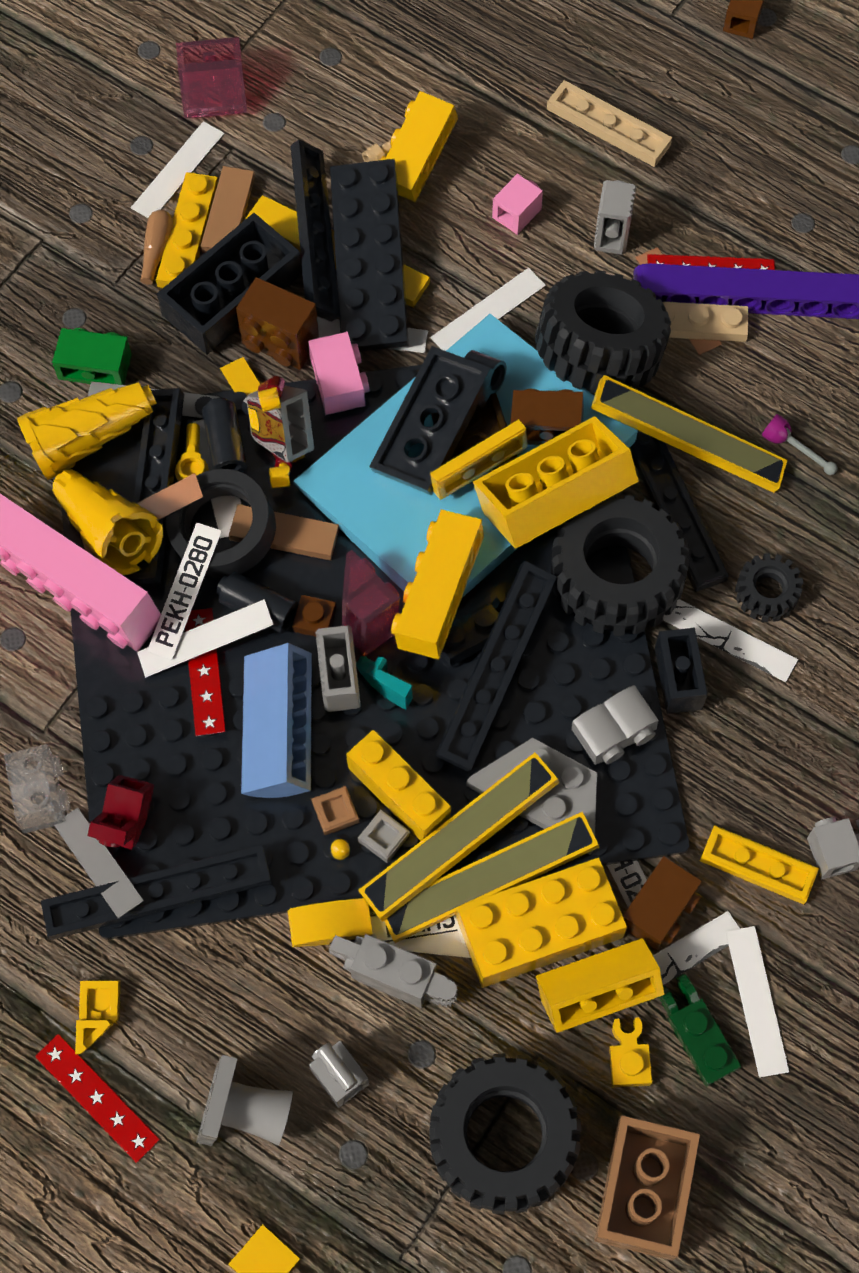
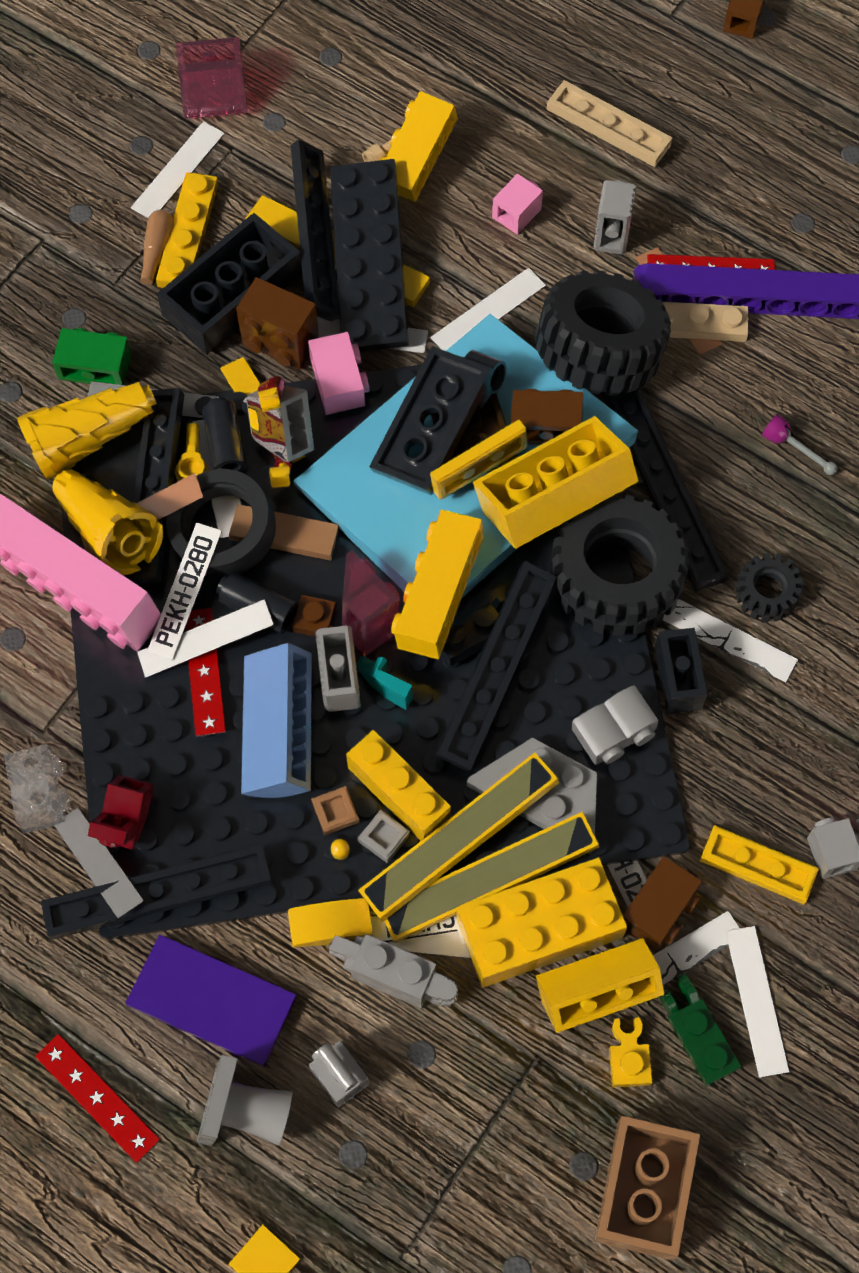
yellow slope [75,980,121,1054] -> none
medium nougat tile [201,166,255,253] -> none
black tyre [429,1053,582,1214] -> none
tile [591,375,787,493] -> none
none -> dark purple tile [125,934,297,1067]

